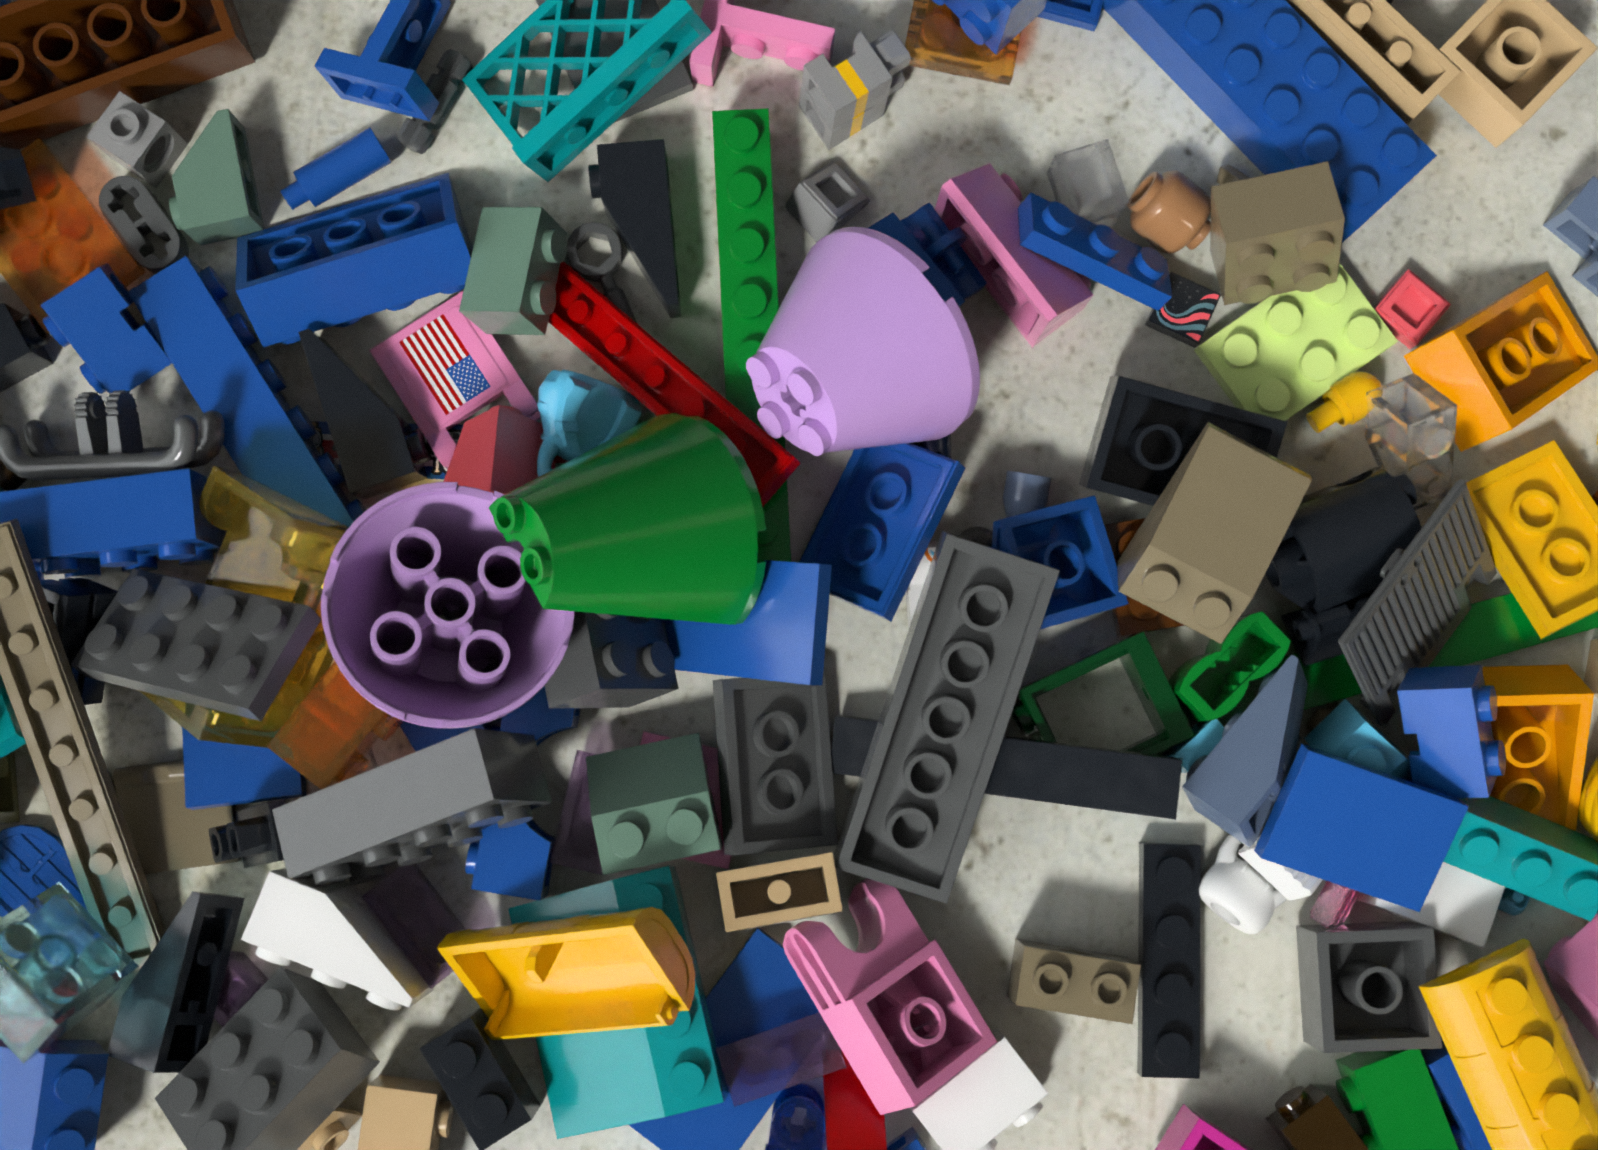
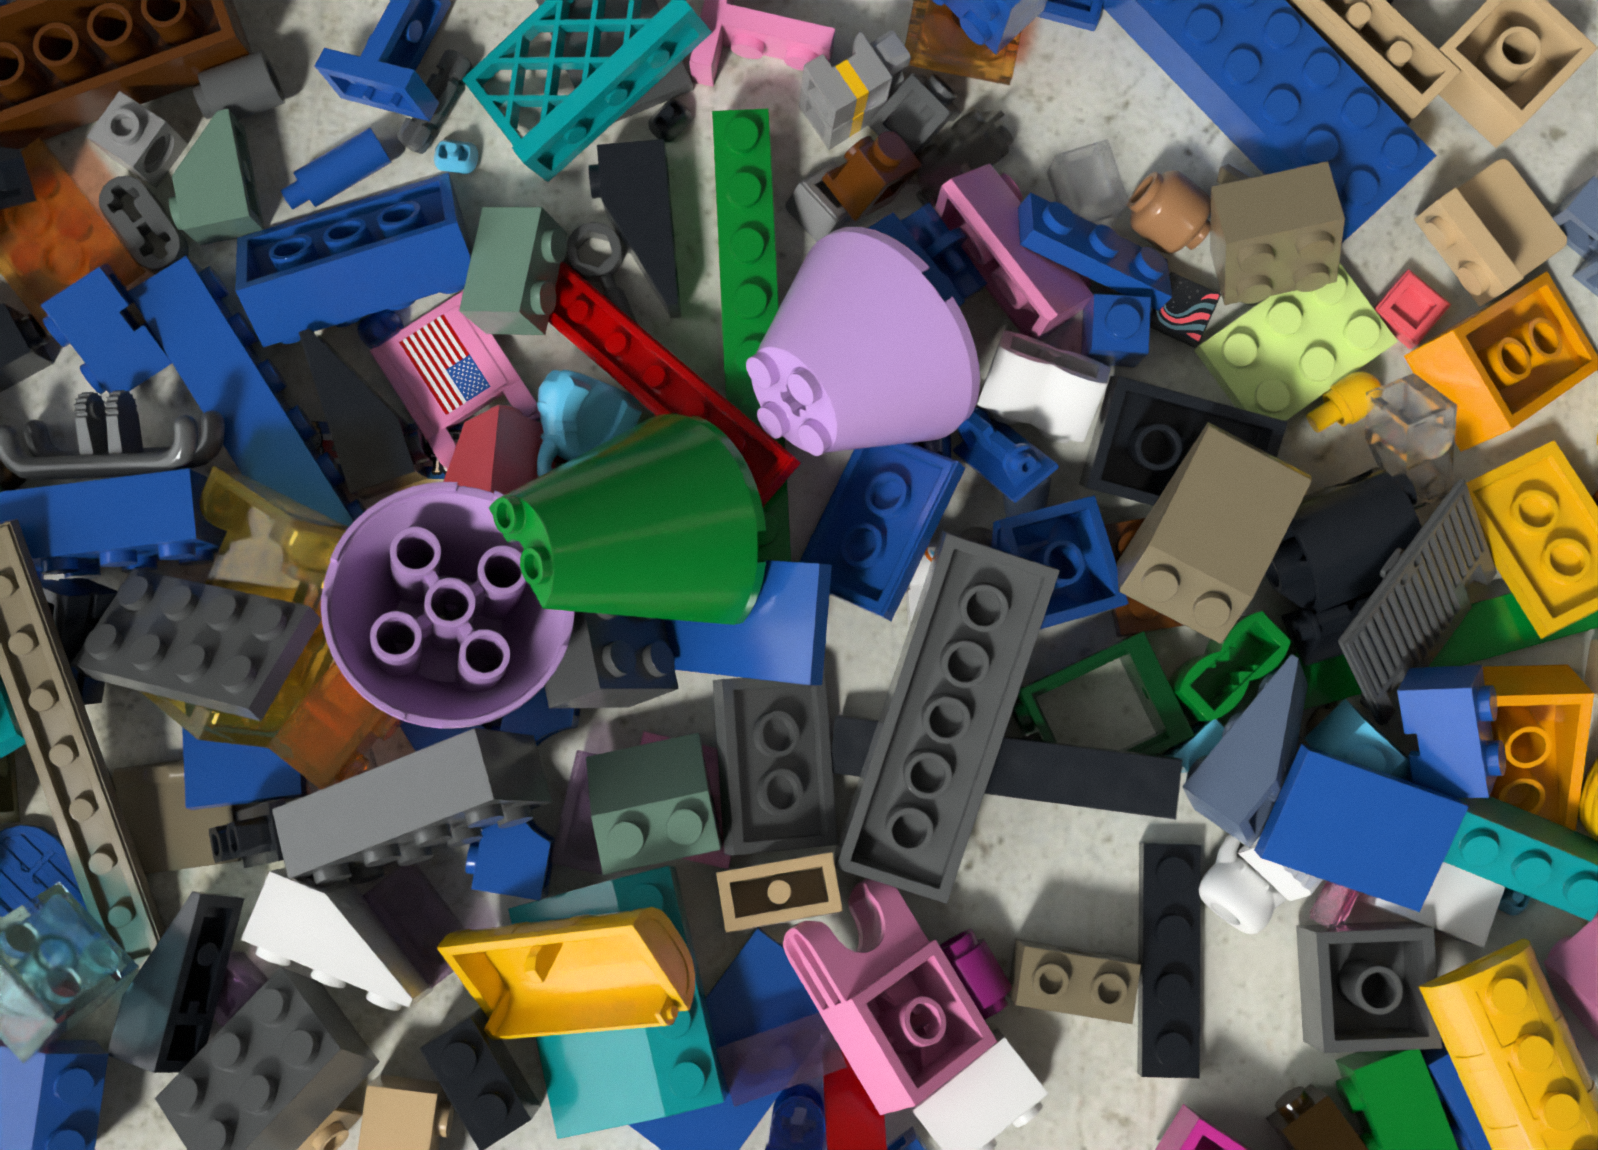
none -> dark grey brick [192,49,285,120]
none -> clear blue rock [357,309,404,349]
none -> medium azure rock [434,139,478,174]
none -> black rock [648,100,692,142]
none -> reddish brown brick [822,131,922,222]
none -> dark grey bracket [867,74,962,156]
none -> clear smoke hinge [907,109,1014,208]
none -> magenta brick [939,929,1012,1020]
none -> blue hinge [953,407,1059,503]
none -> white brick [977,331,1110,443]
none -> blue brick [1081,294,1151,367]
none -> tan bracket [1414,159,1567,307]

